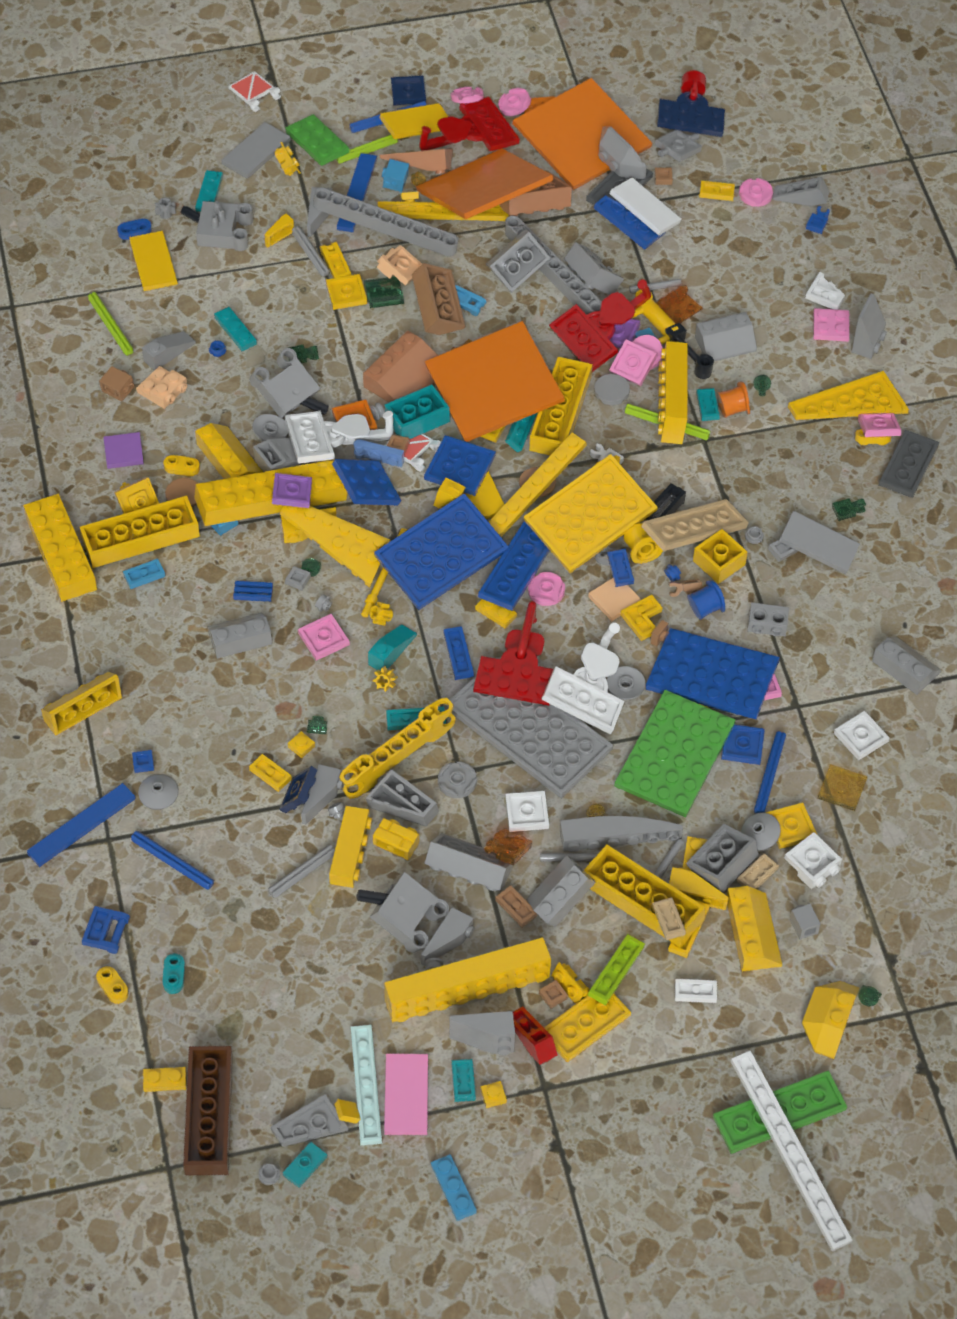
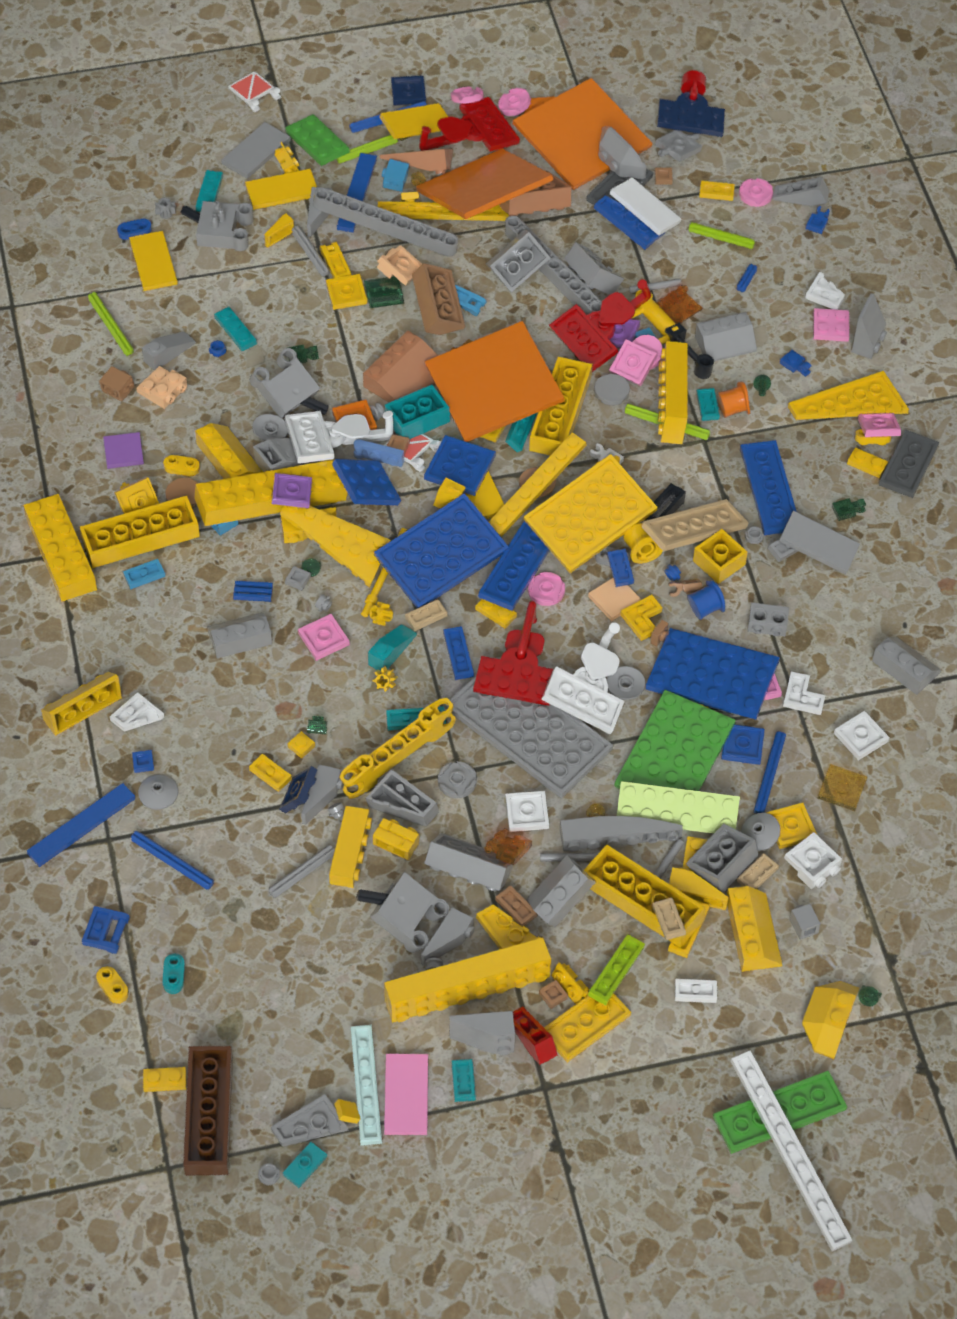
dark azure plate [431,1154,477,1221] -> none
yellow plate [480,1081,507,1108] -> none
none -> white wing [110,692,165,732]
none -> yellow tile [245,169,317,210]
none -> tan plate [405,599,447,631]
none -> yellow wing [476,905,541,949]
none -> yellowish green plate [617,781,740,833]
none -> lime axle [689,222,755,249]
none -> blue axle [736,264,757,292]
none -> blue plate [740,440,797,535]
none -> blue plate [780,350,812,377]
none -> white plate [783,671,825,715]
none -> yellow plate [847,447,888,478]

